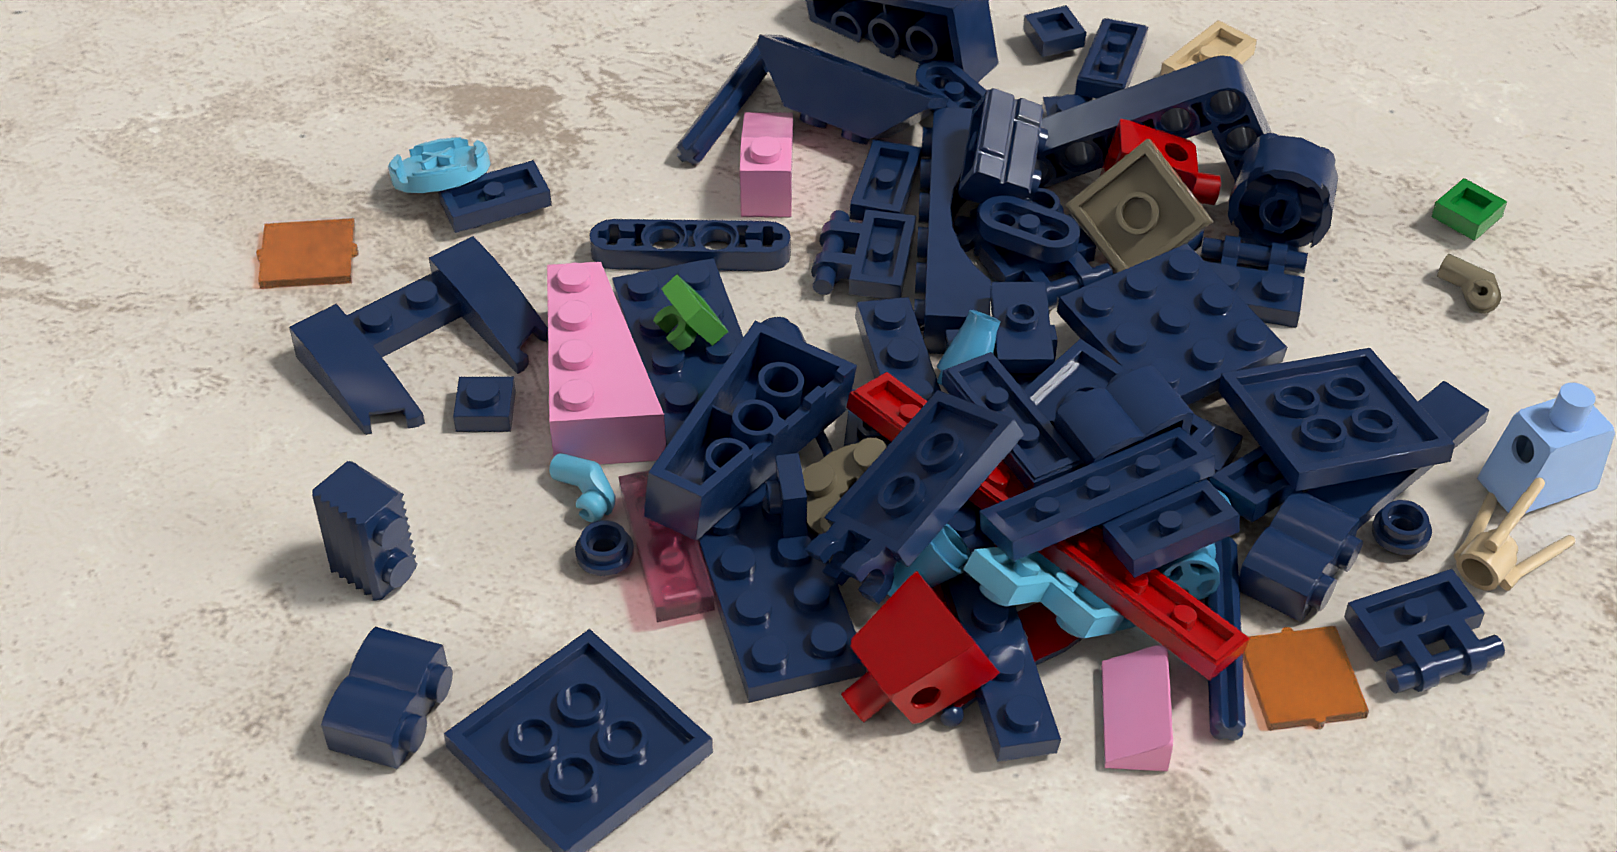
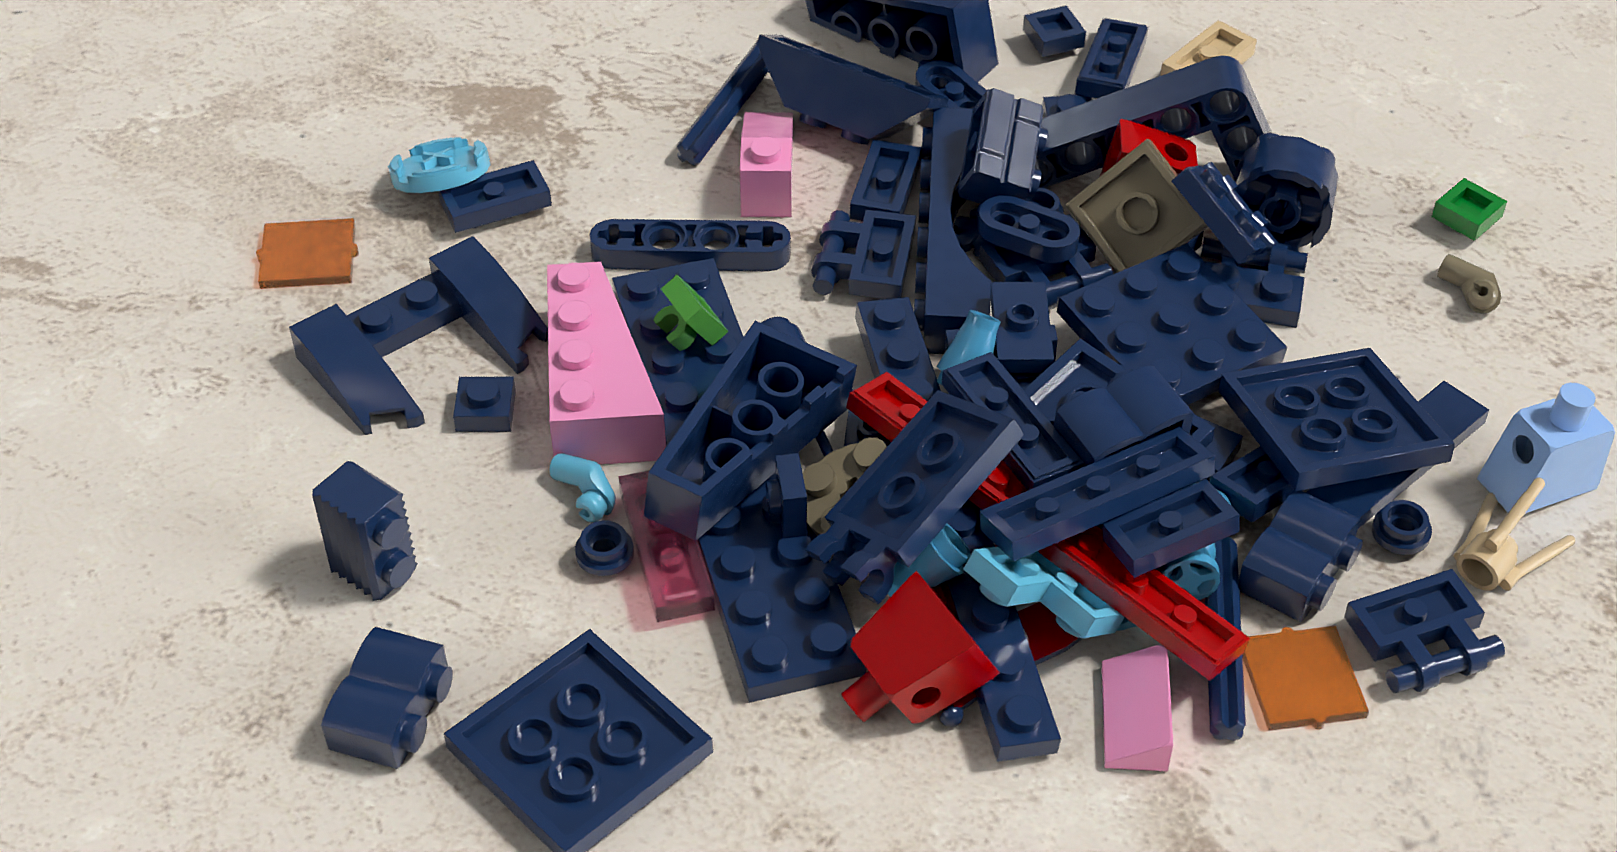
none -> dark blue plate [1171,162,1277,264]

